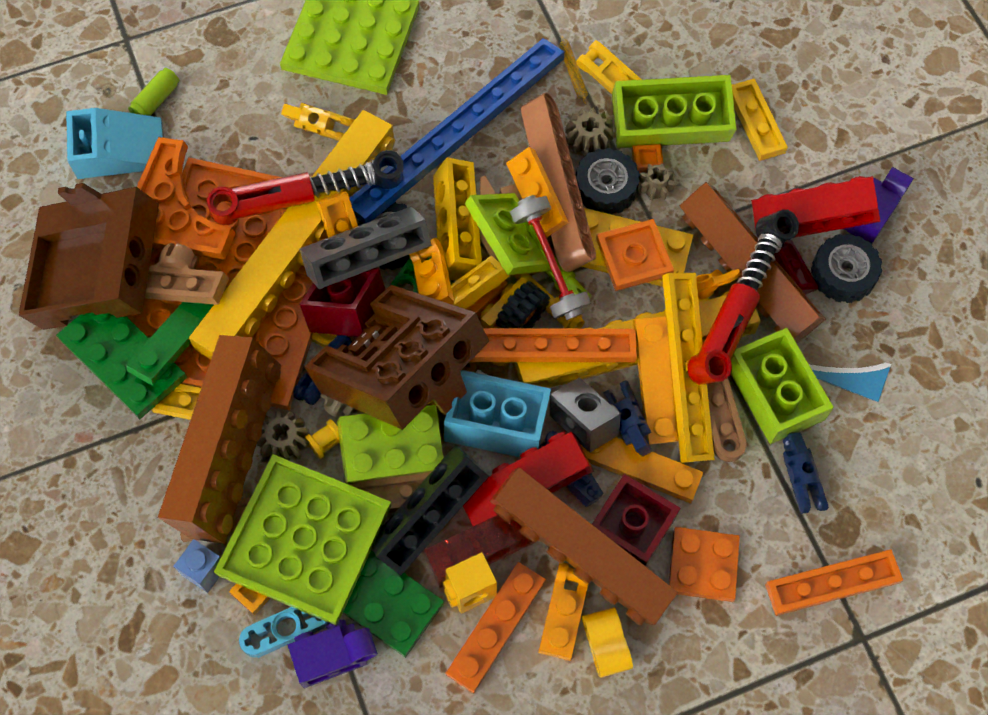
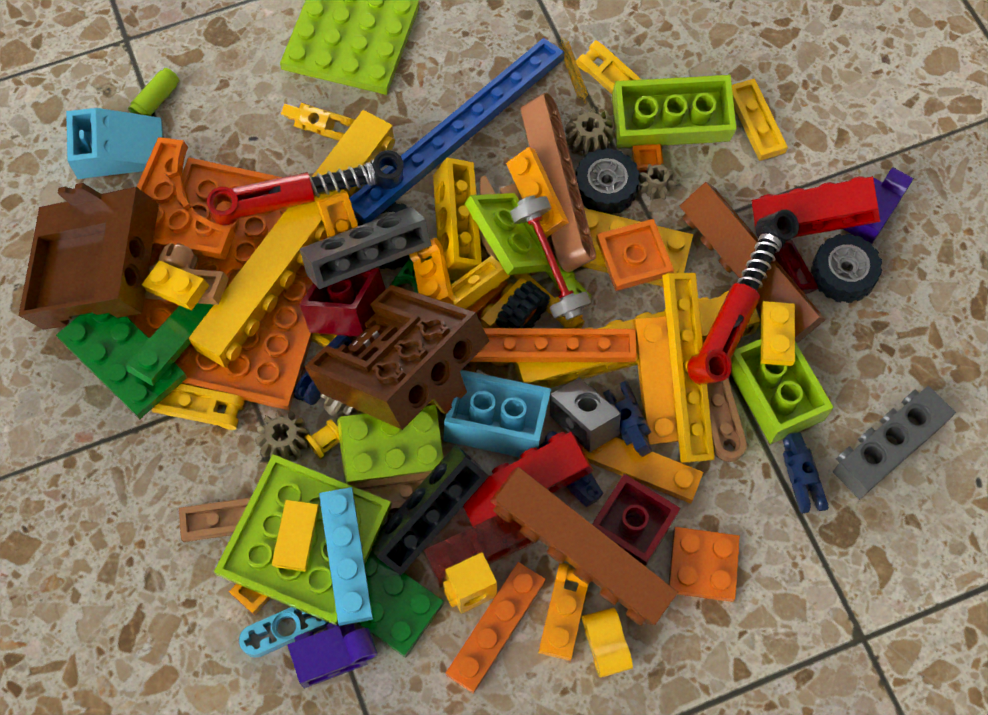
dark orange brick [157,335,282,544] -> none
medium blue brick [173,539,221,593] -> none
light orange plate [696,269,740,299] -> none
orange plate [765,549,903,616] -> none
dark azure sticker [809,362,891,402] -> none
none -> yellow plate [141,260,210,311]
none -> yellow tile [272,500,319,572]
none -> medium azure plate [319,487,373,626]
none -> yellow plate [761,301,795,366]
none -> dark grey brick [833,385,956,500]

